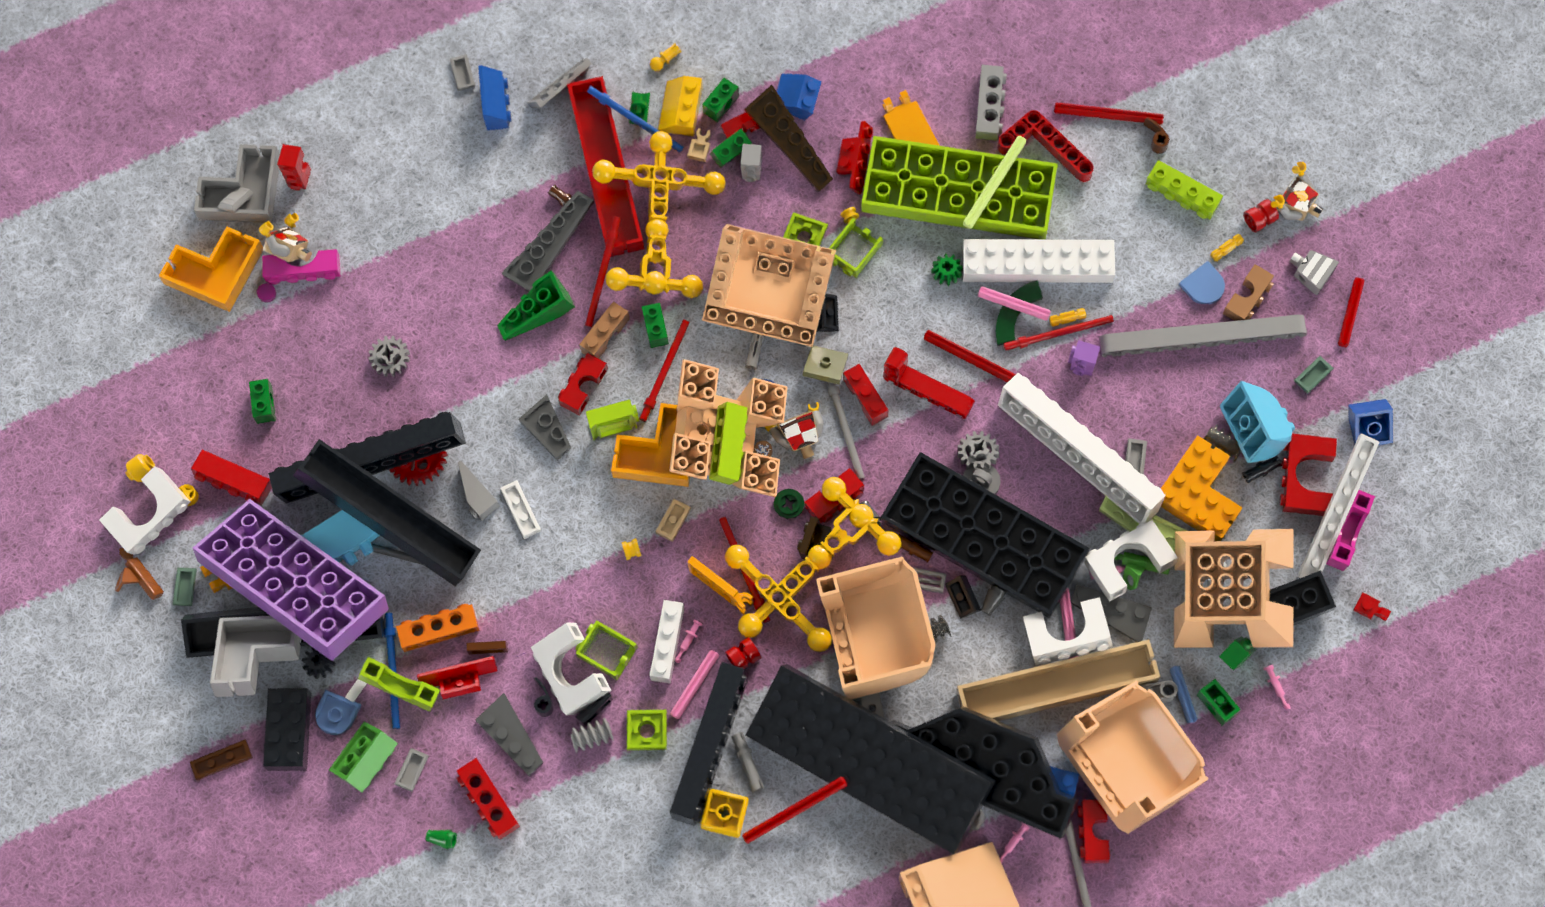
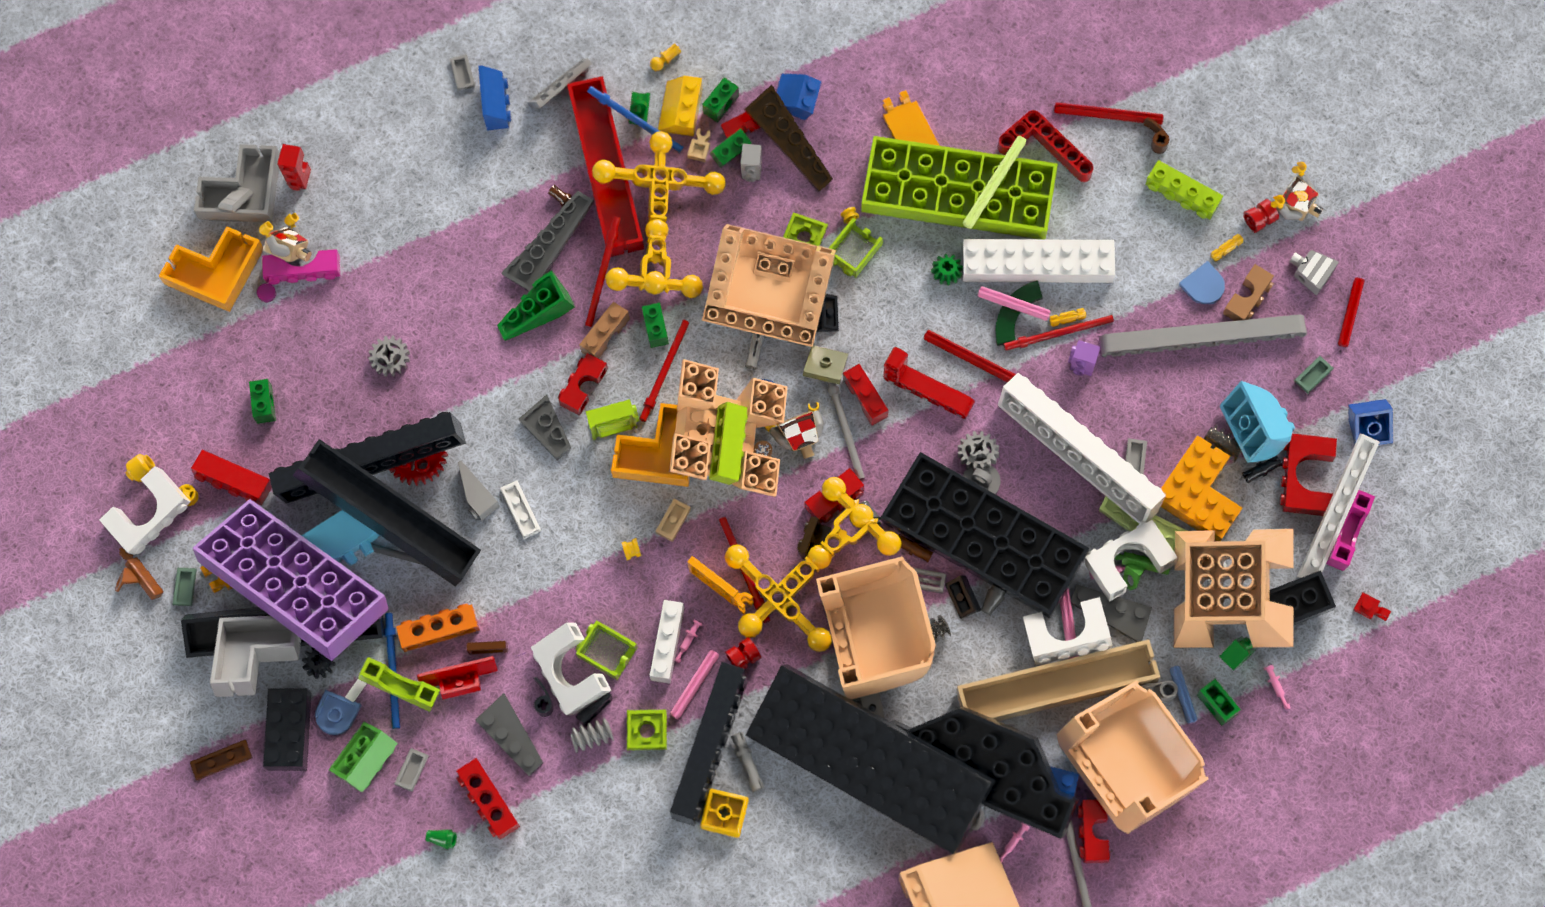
red axle [742,777,847,843] -> none
dark green gear [774,489,804,519] -> none
red bracket [836,121,873,194] -> none
light grey brick [975,65,1007,140] -> none

